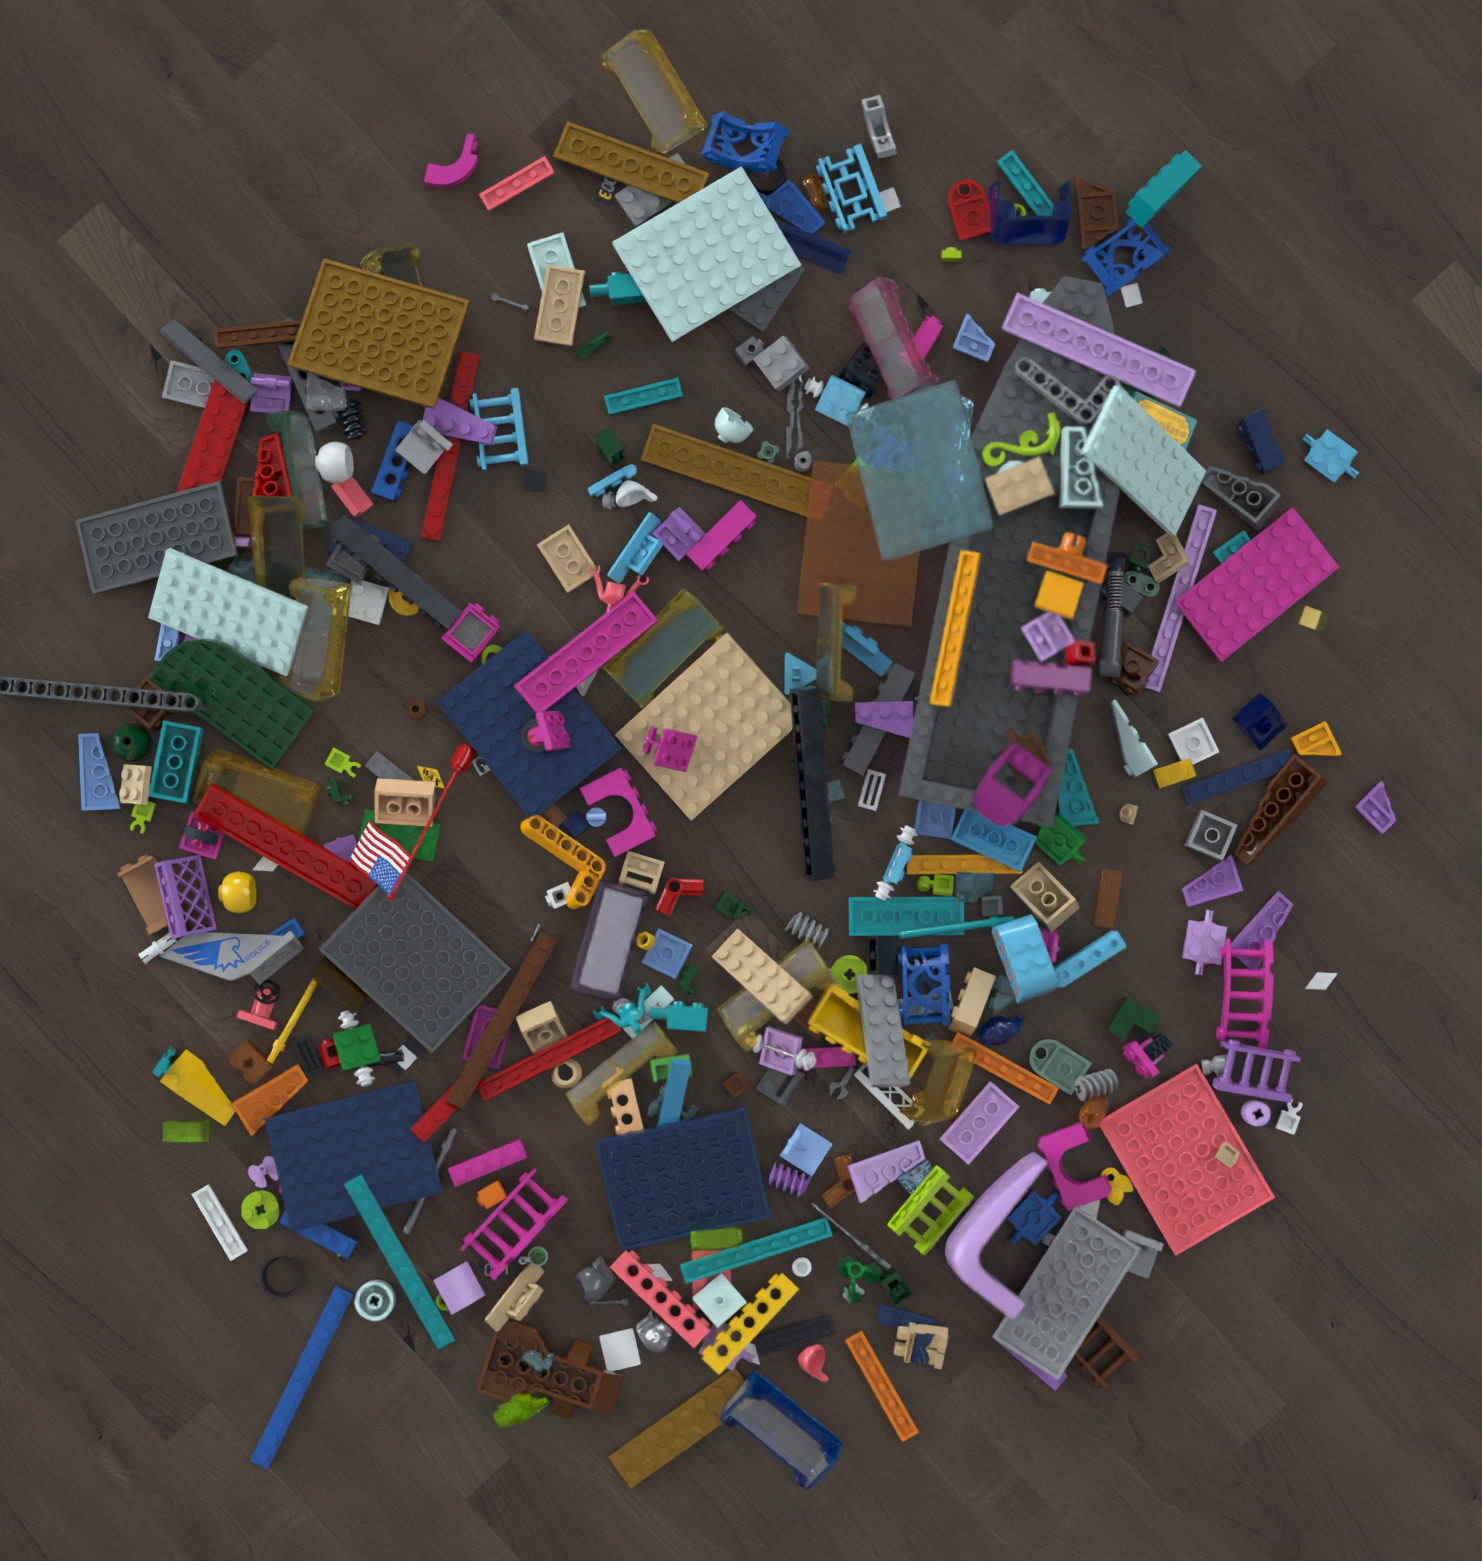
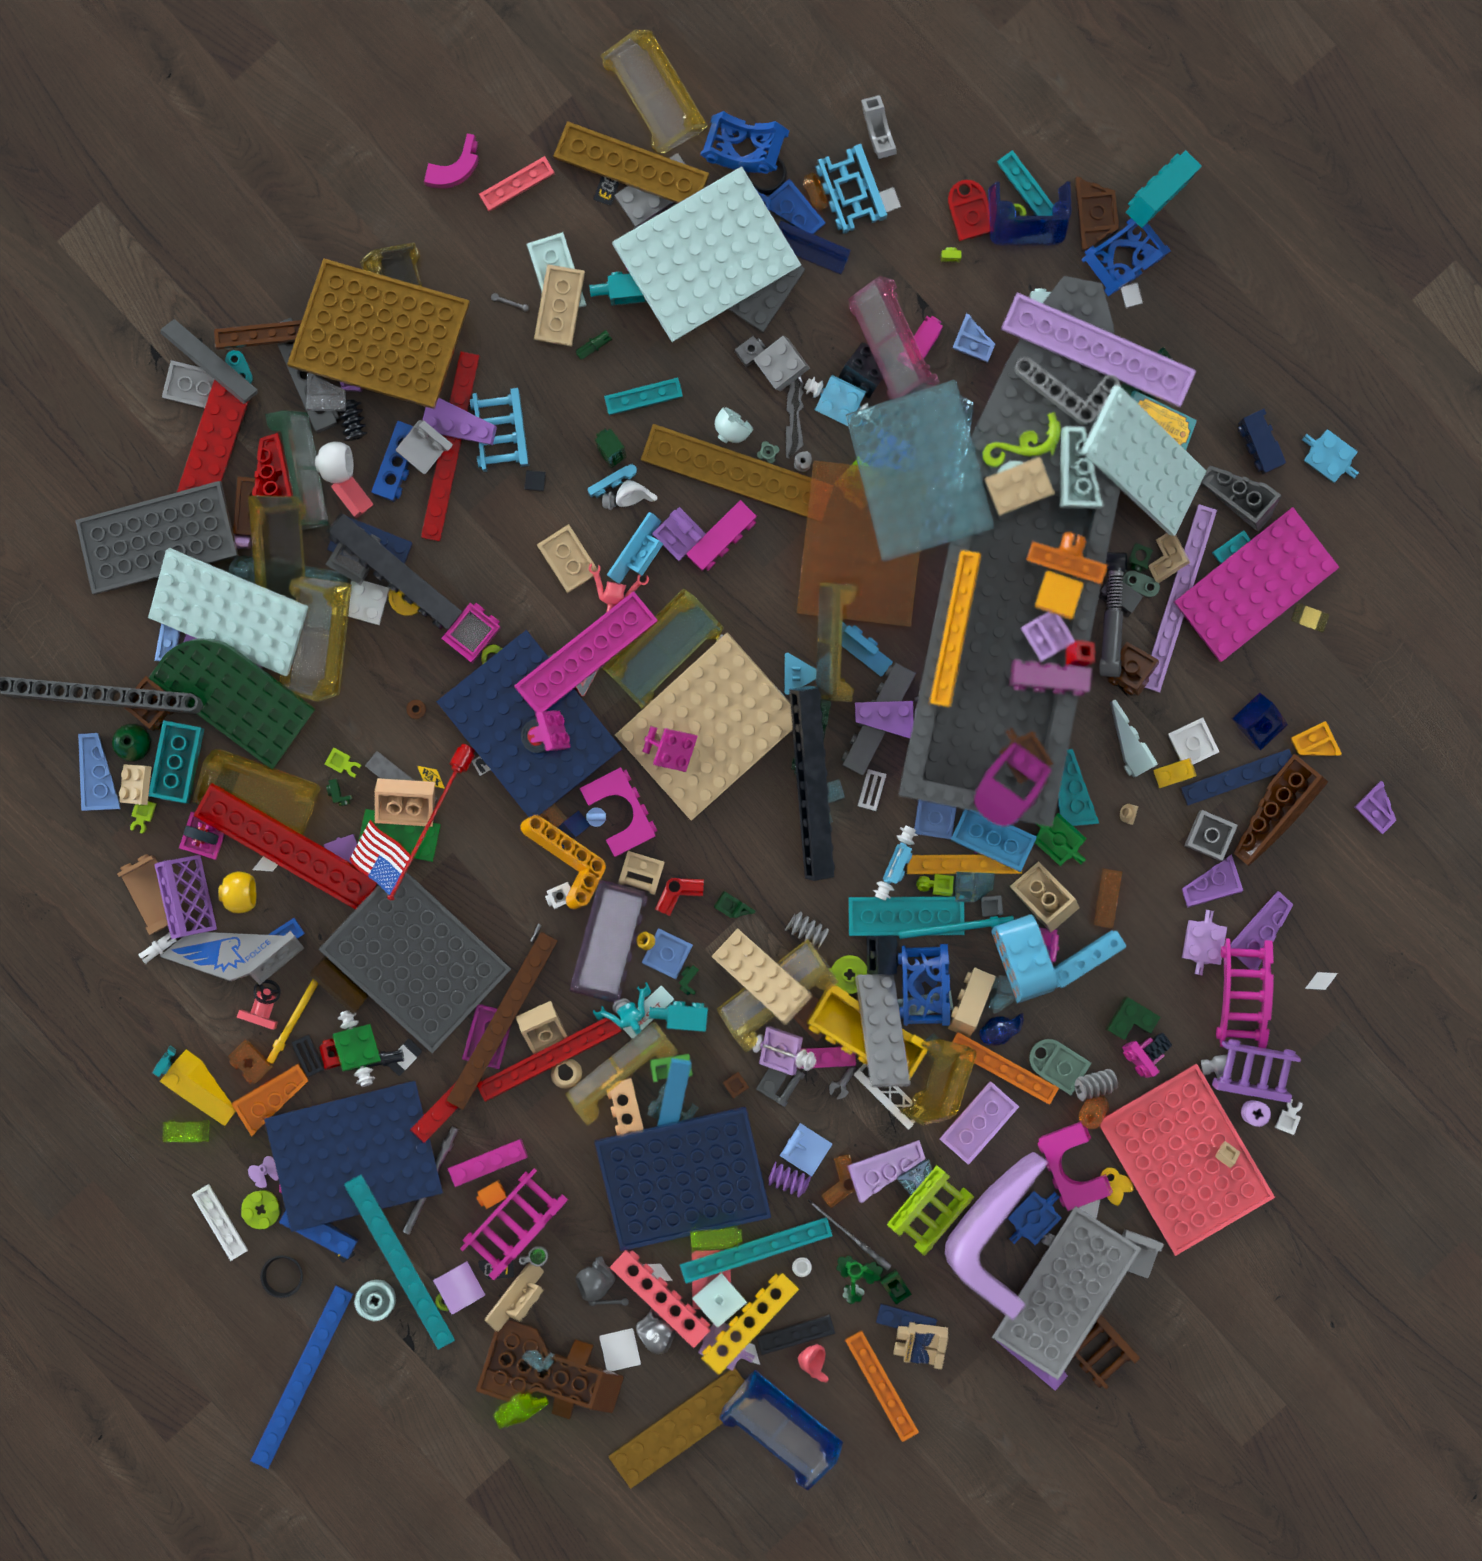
medium lavender plate [250,373,293,416] -> none

